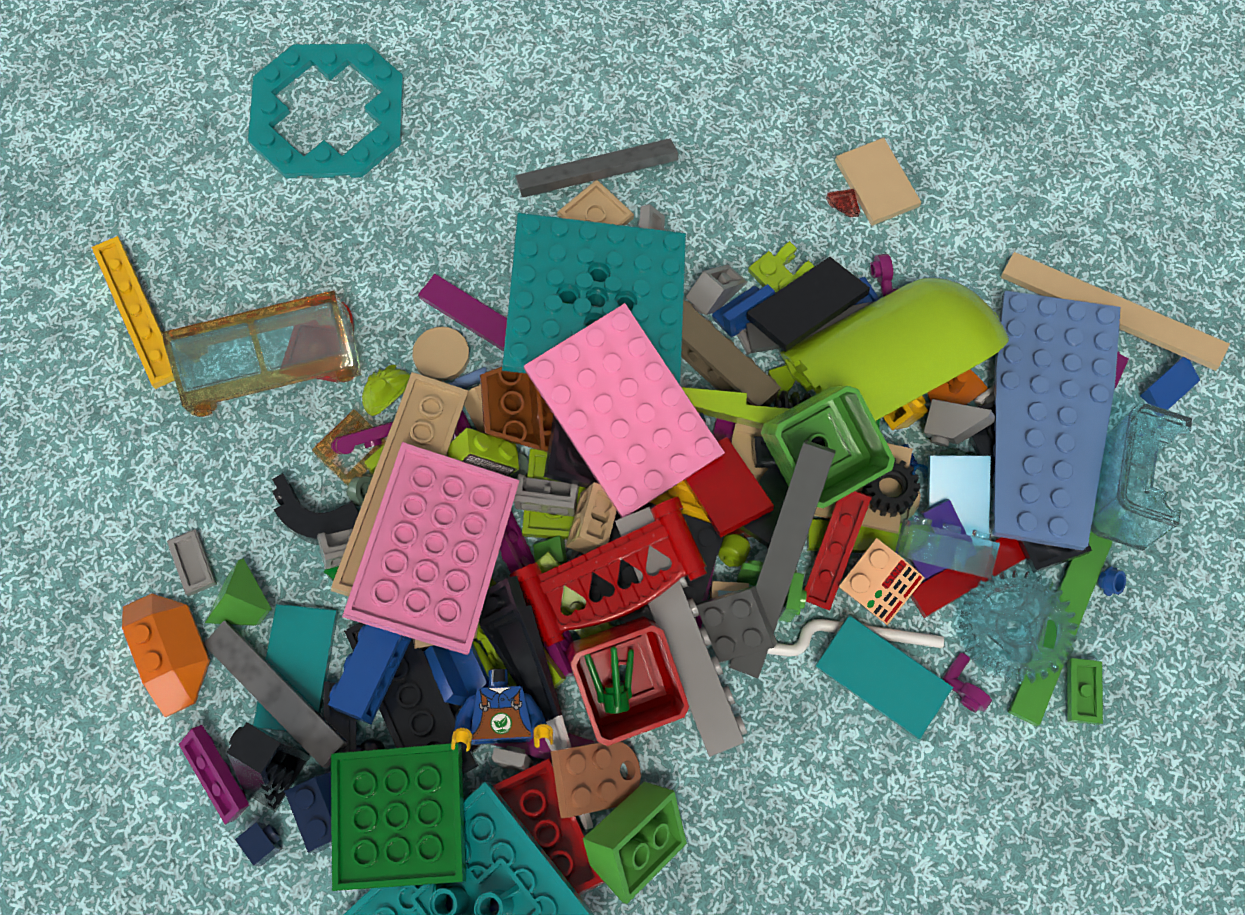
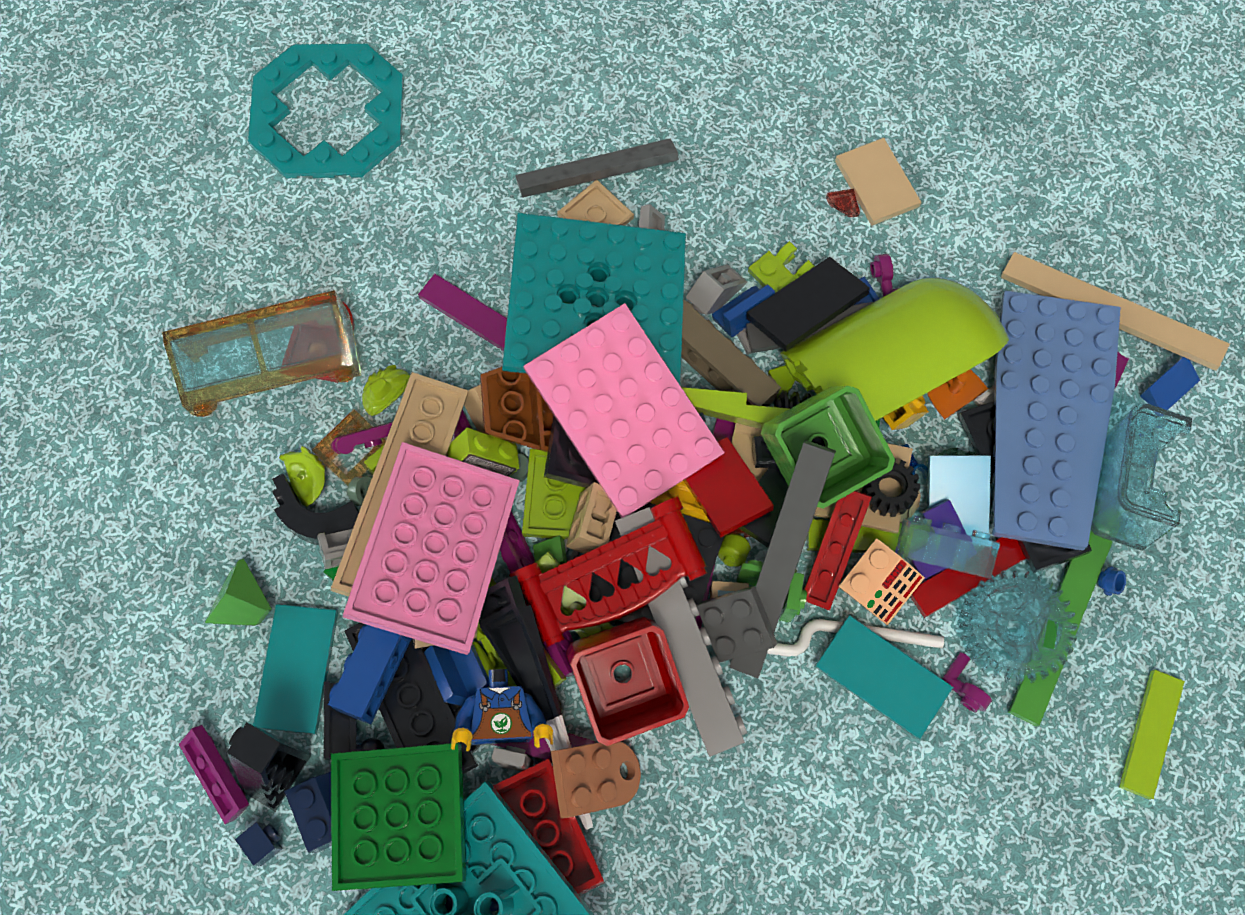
yellow plate [91,236,182,389] -> none
orange wedge [122,594,210,717] -> none
light grey tile [167,529,217,596] -> none
flat silver tile [204,621,348,768] -> none
tan tile [412,327,470,382] -> none
medium blue pin [448,367,487,389] -> none
light grey hinge [514,474,579,517] -> none
bright green slope [583,781,687,904] -> none
green plant [584,646,634,714] -> none
light grey slope [924,399,995,447] -> none
bright green plate [1067,658,1103,725] -> none
none -> lime hat [279,446,325,507]
none -> lime tile [1119,670,1185,800]

